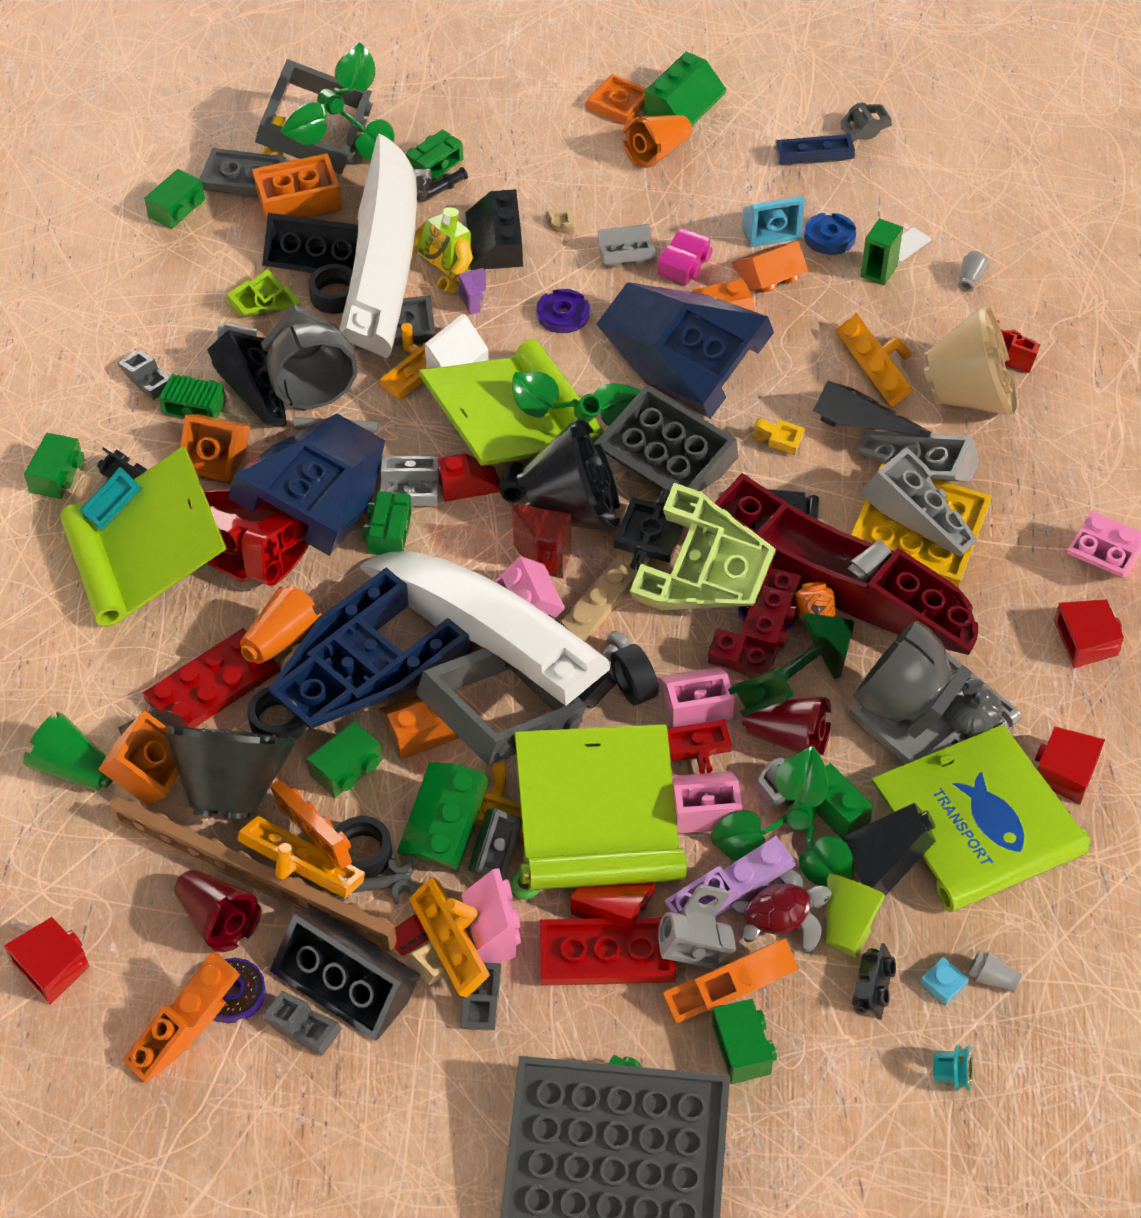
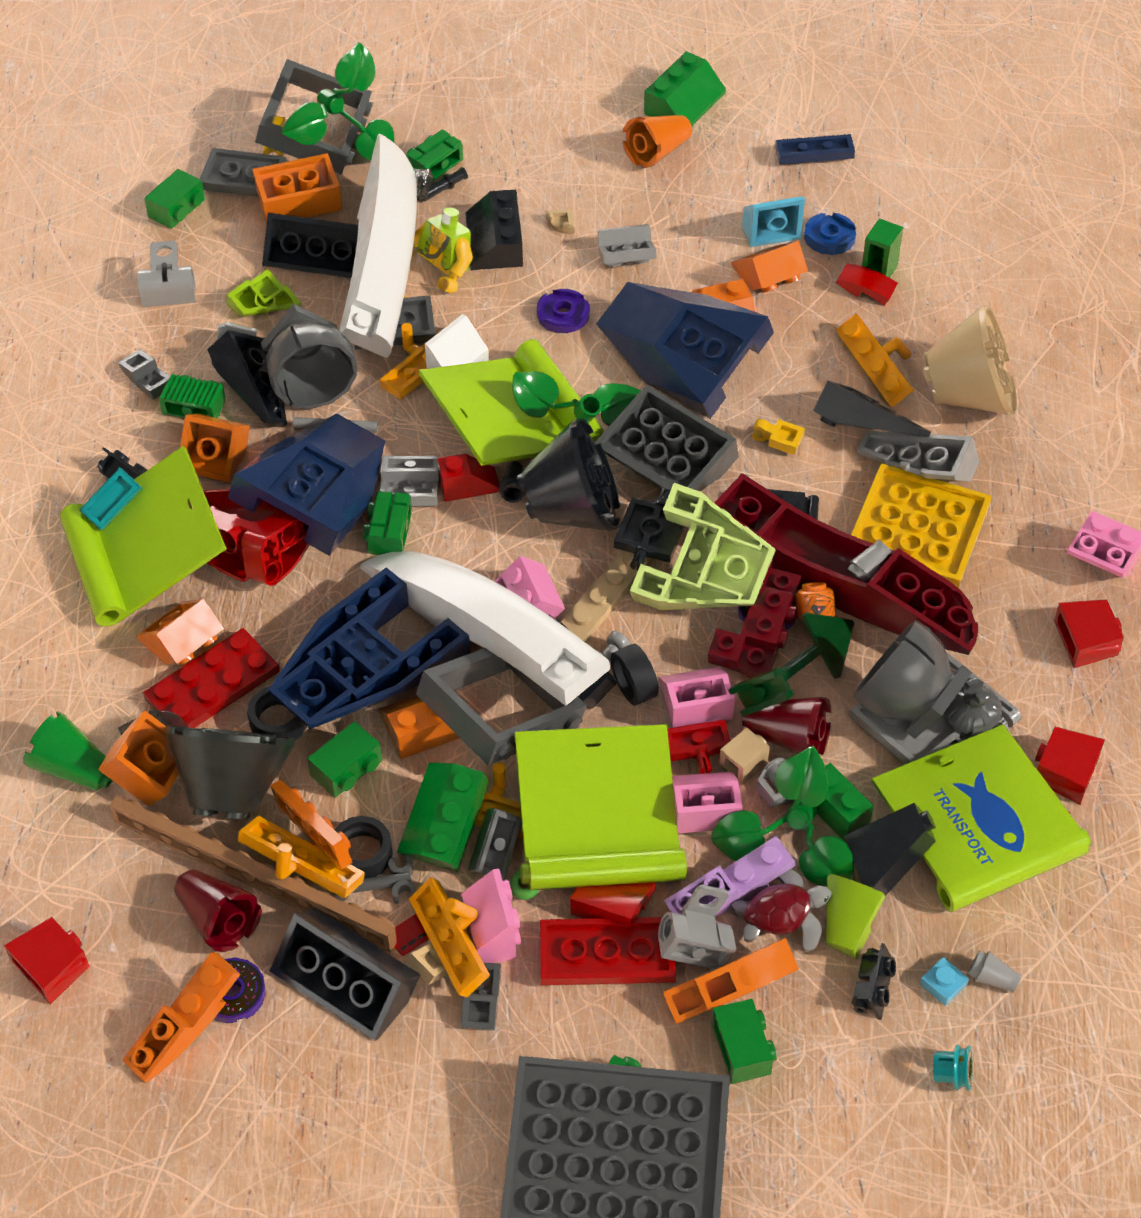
green piece [24,432,84,499] -> none
orange cone [240,585,322,664] -> none
dark grey slope [262,991,342,1056] -> none
black tyre [308,264,353,314] -> none
medium lavender bracket [459,268,486,315] -> none
clear red slope [512,504,572,579] -> none
orange tile [585,74,647,124] -> none
dark pink brick [658,228,713,285] -> none
dark grey piece [841,102,892,141] -> none
light grey wedge [860,447,977,557] -> none
white sticker [898,227,931,262] -> none
light grey cone [958,251,988,292] -> none
red slope [997,320,1041,373] -> none
none -> slope [136,599,224,666]
none -> light grey piece [137,241,196,307]
none -> tan brick [719,727,770,786]
none -> red slope [835,263,898,306]

